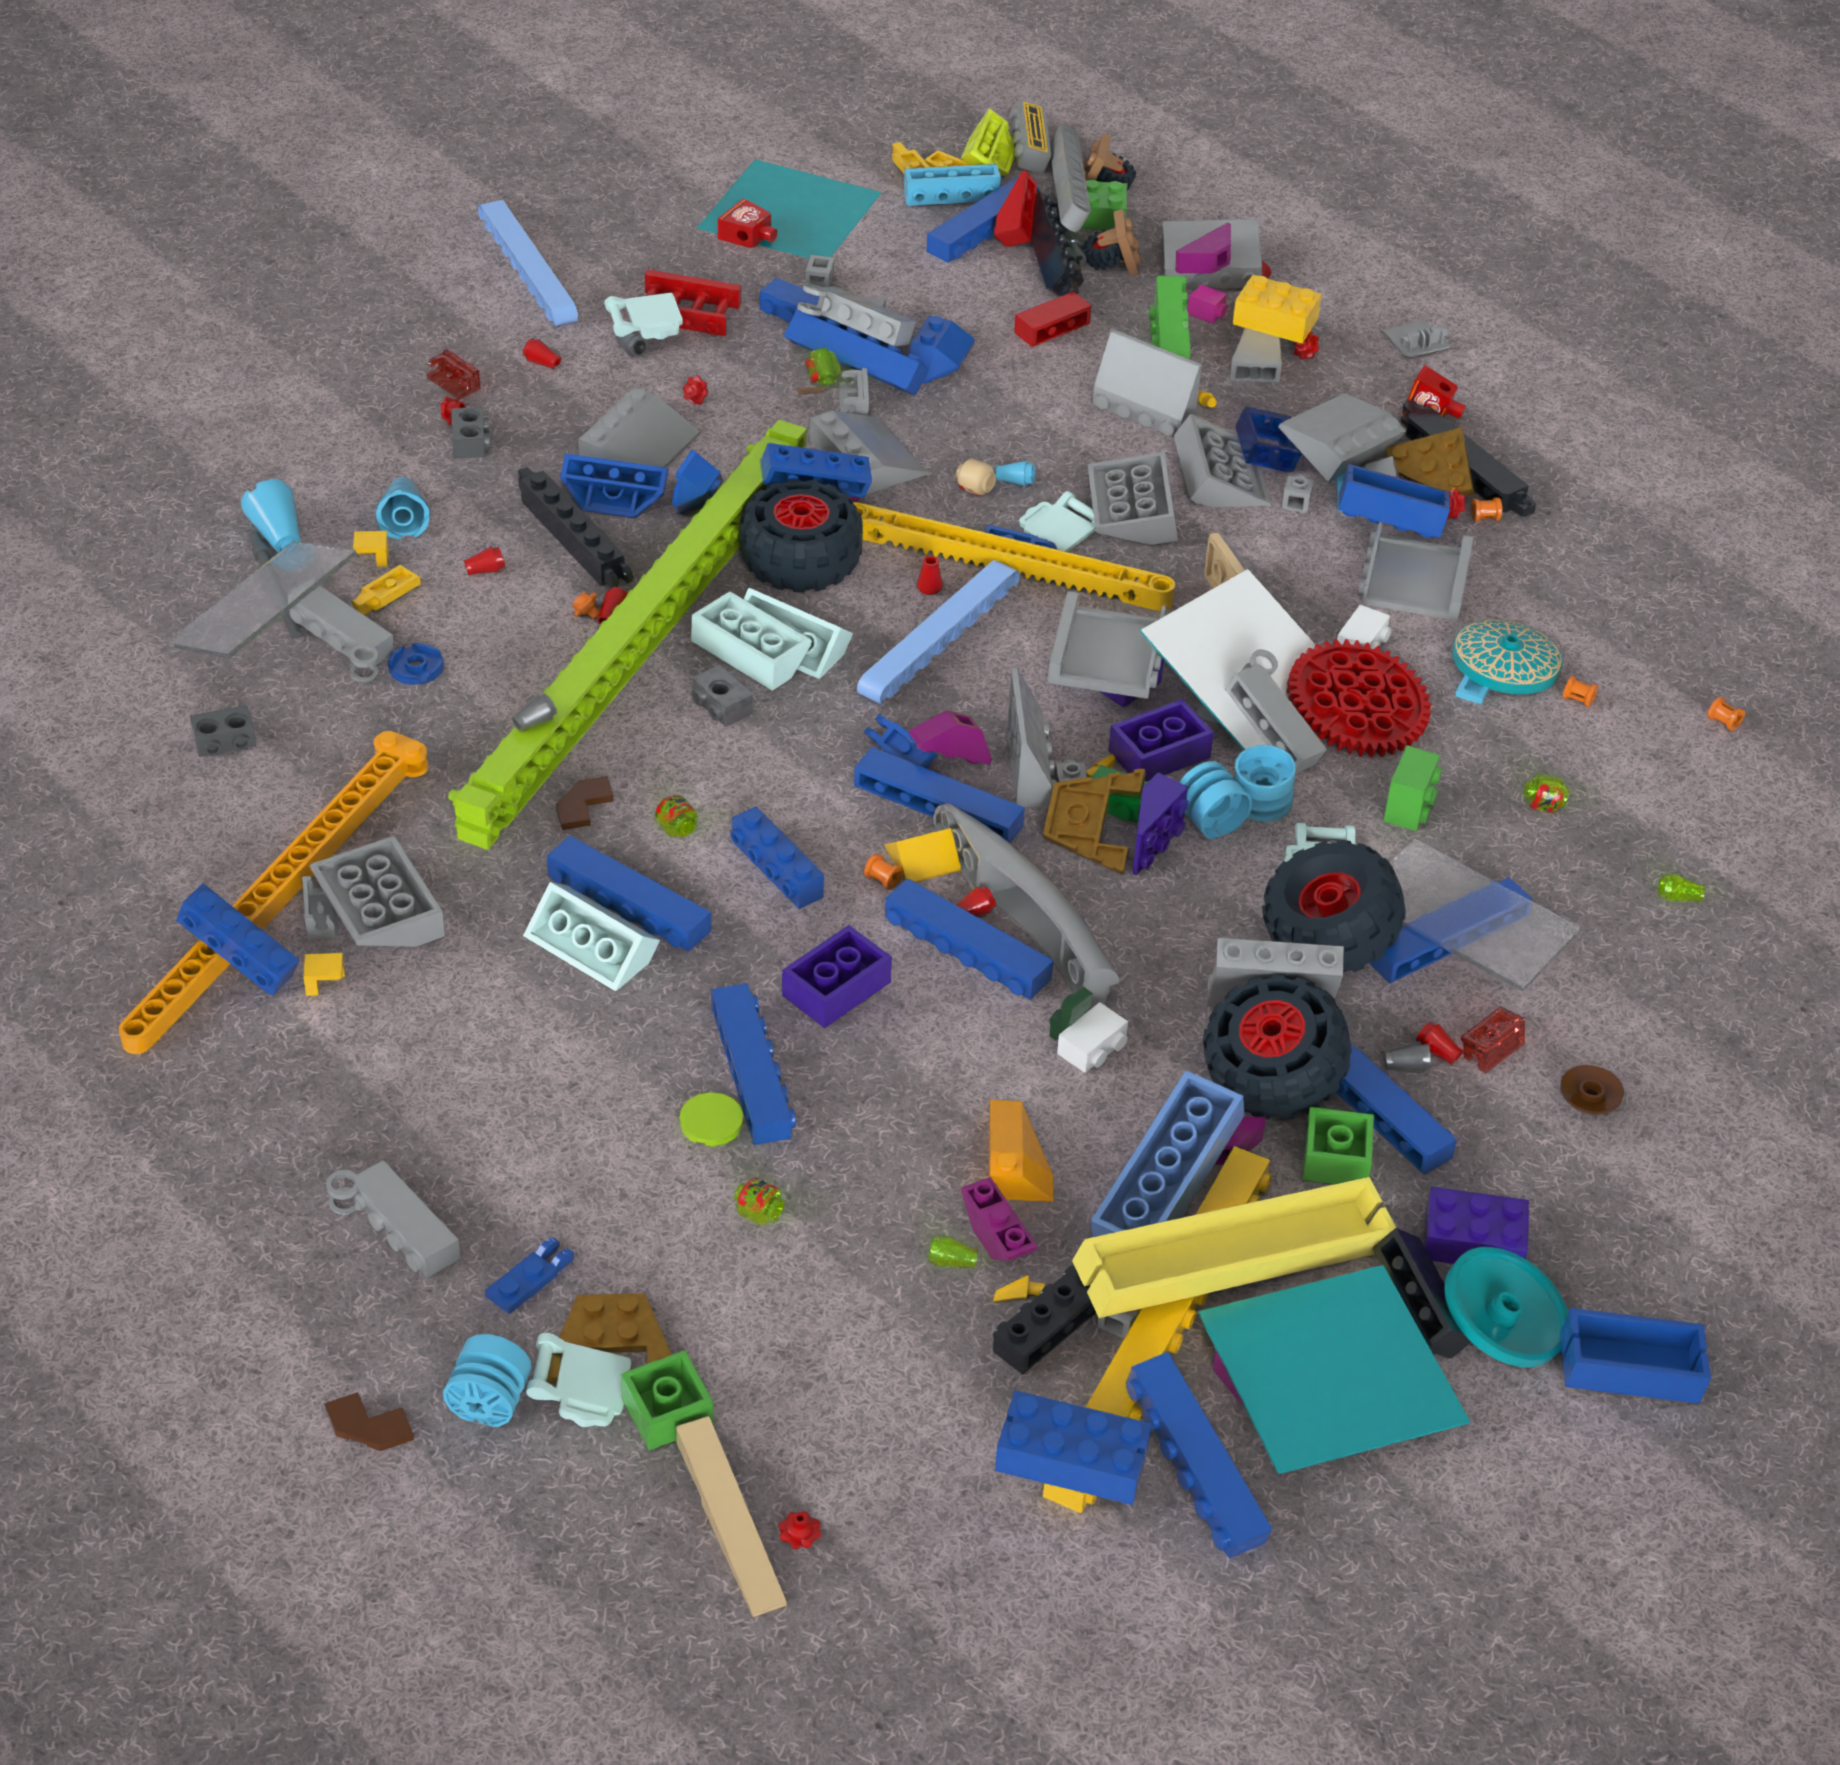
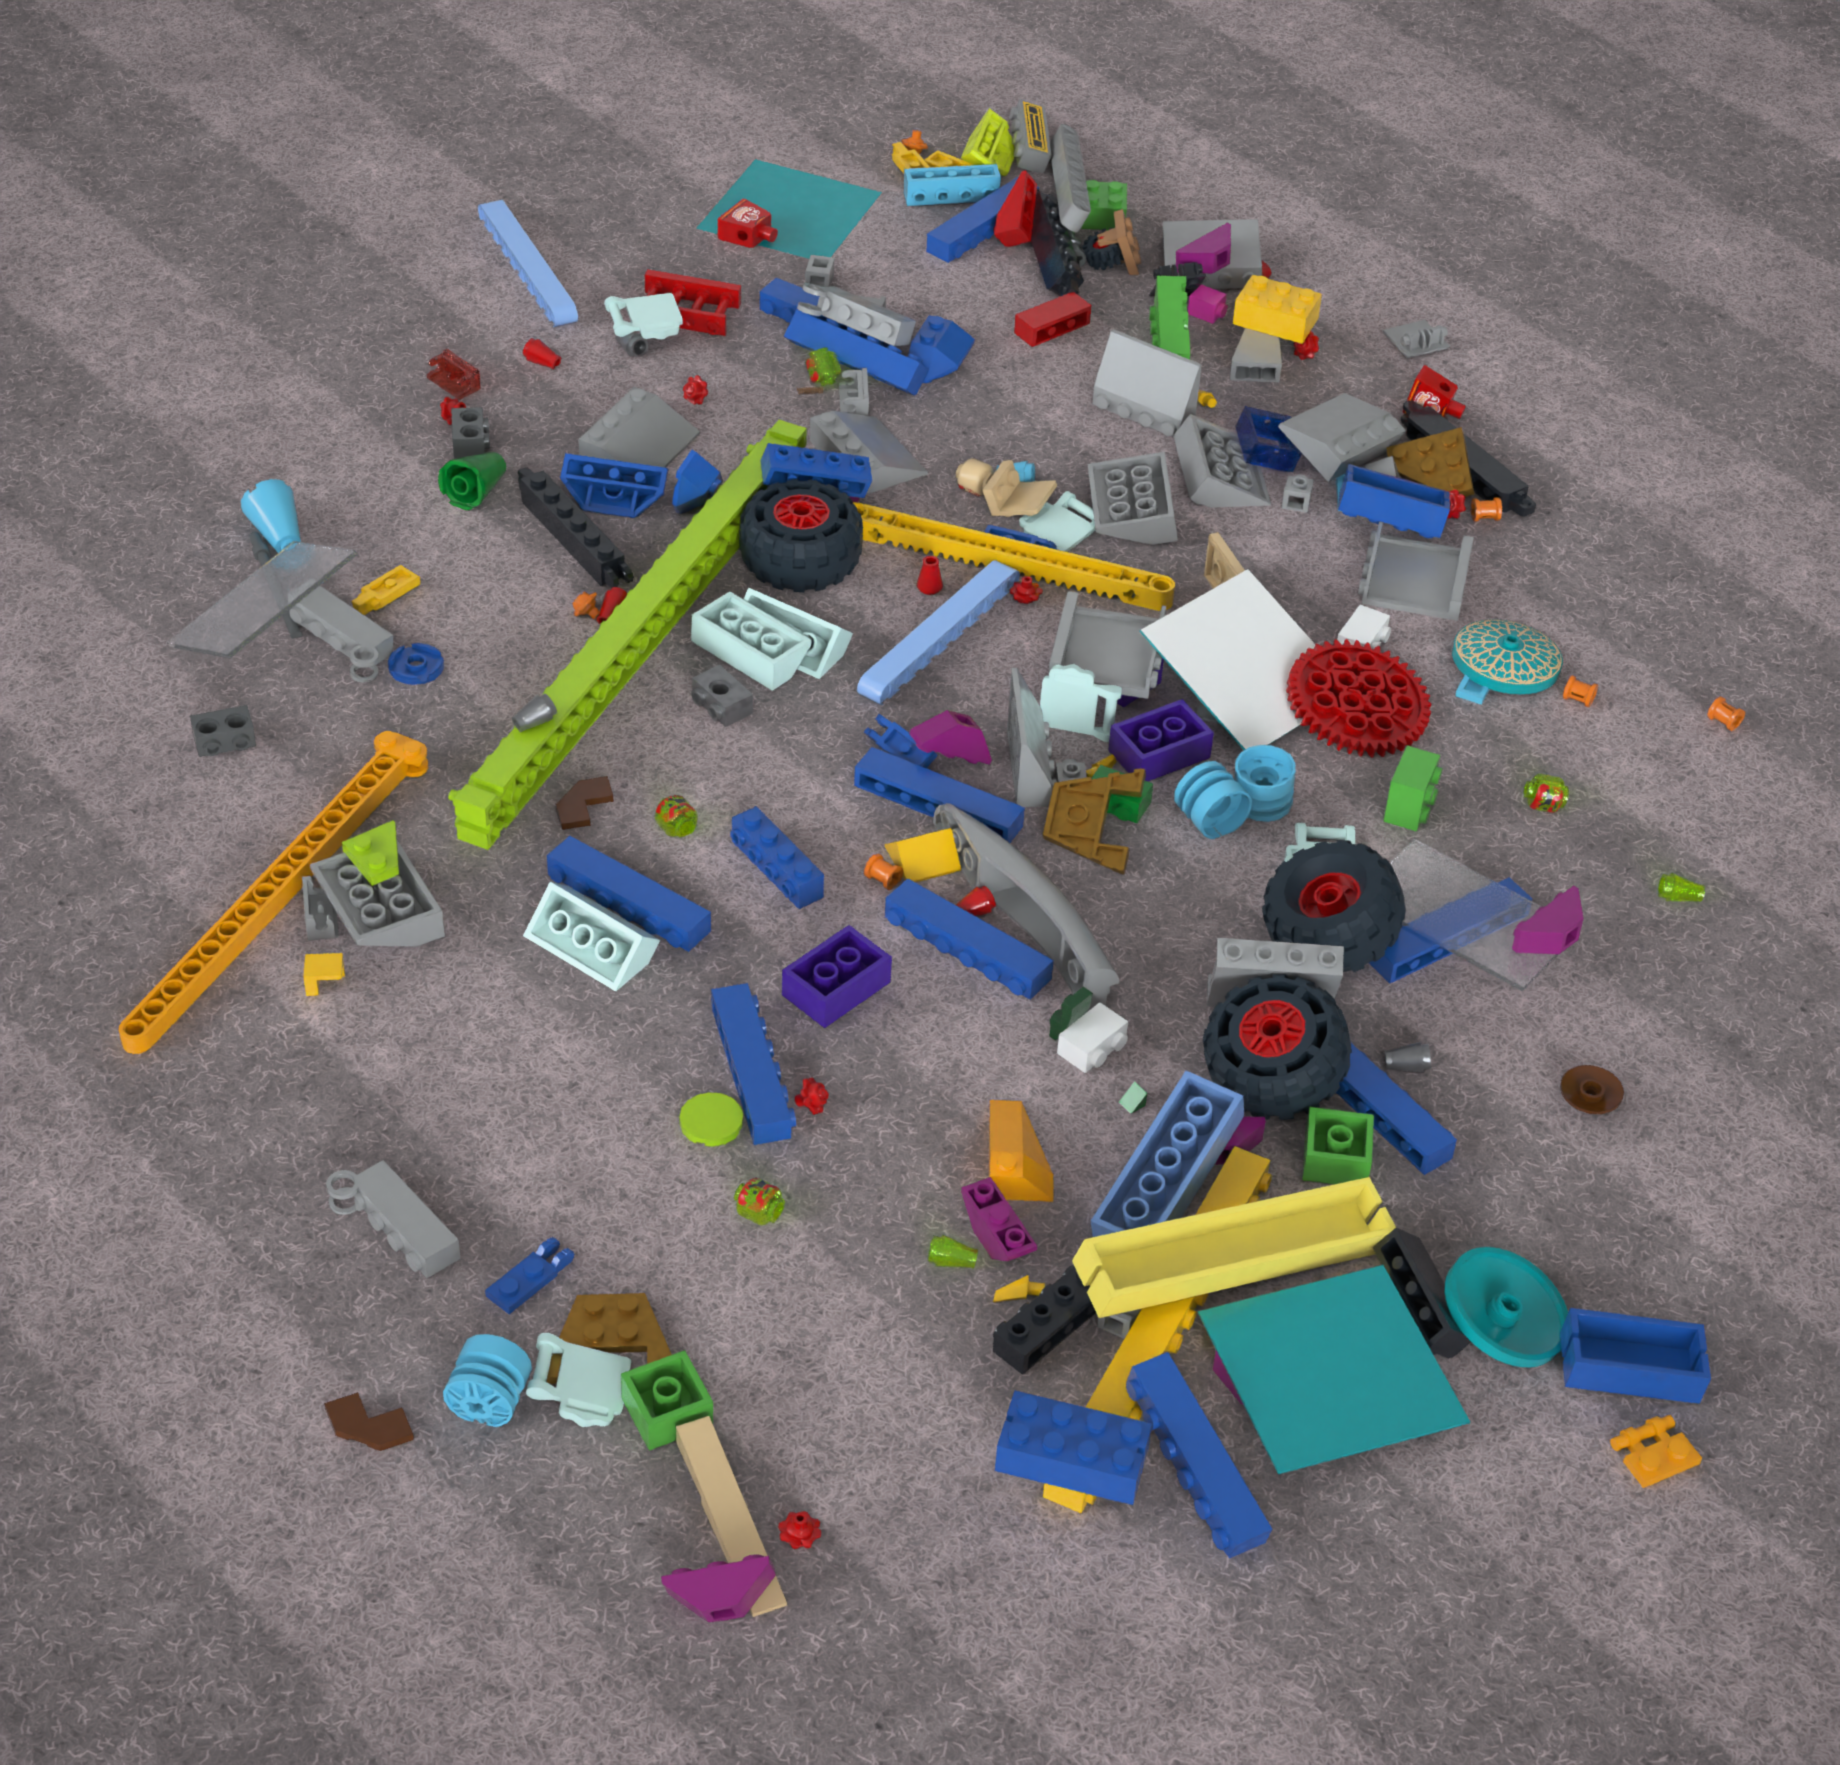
blue brick [176,883,300,995] -> none
yellow panel [353,531,389,567] -> none
medium azure cone [376,477,430,539] -> none
red cone [463,546,505,575] -> none
medium nougat plate [1083,133,1136,191] -> none
dark purple slope [1132,772,1189,875] -> none
light grey hinge [1225,649,1327,774] -> none
red cone [1416,1021,1463,1065] -> none
dark purple brick [1424,1186,1529,1264] -> none
clear red hinge [1461,1006,1525,1074] -> none
none -> lime wing [342,820,399,886]
none -> green cone [438,452,506,510]
none -> magenta slope [661,1554,776,1622]
none -> red plant [795,1077,829,1115]
none -> orange plant [901,130,928,154]
none -> tan bracket [982,460,1057,517]
none -> red plant [1009,576,1043,604]
none -> light aqua piece [1040,664,1122,742]
none -> piece [1119,1081,1147,1114]
none -> black hinge [1149,262,1206,297]
none -> magenta slope [1512,885,1584,954]
none -> light orange plate [1610,1415,1702,1488]

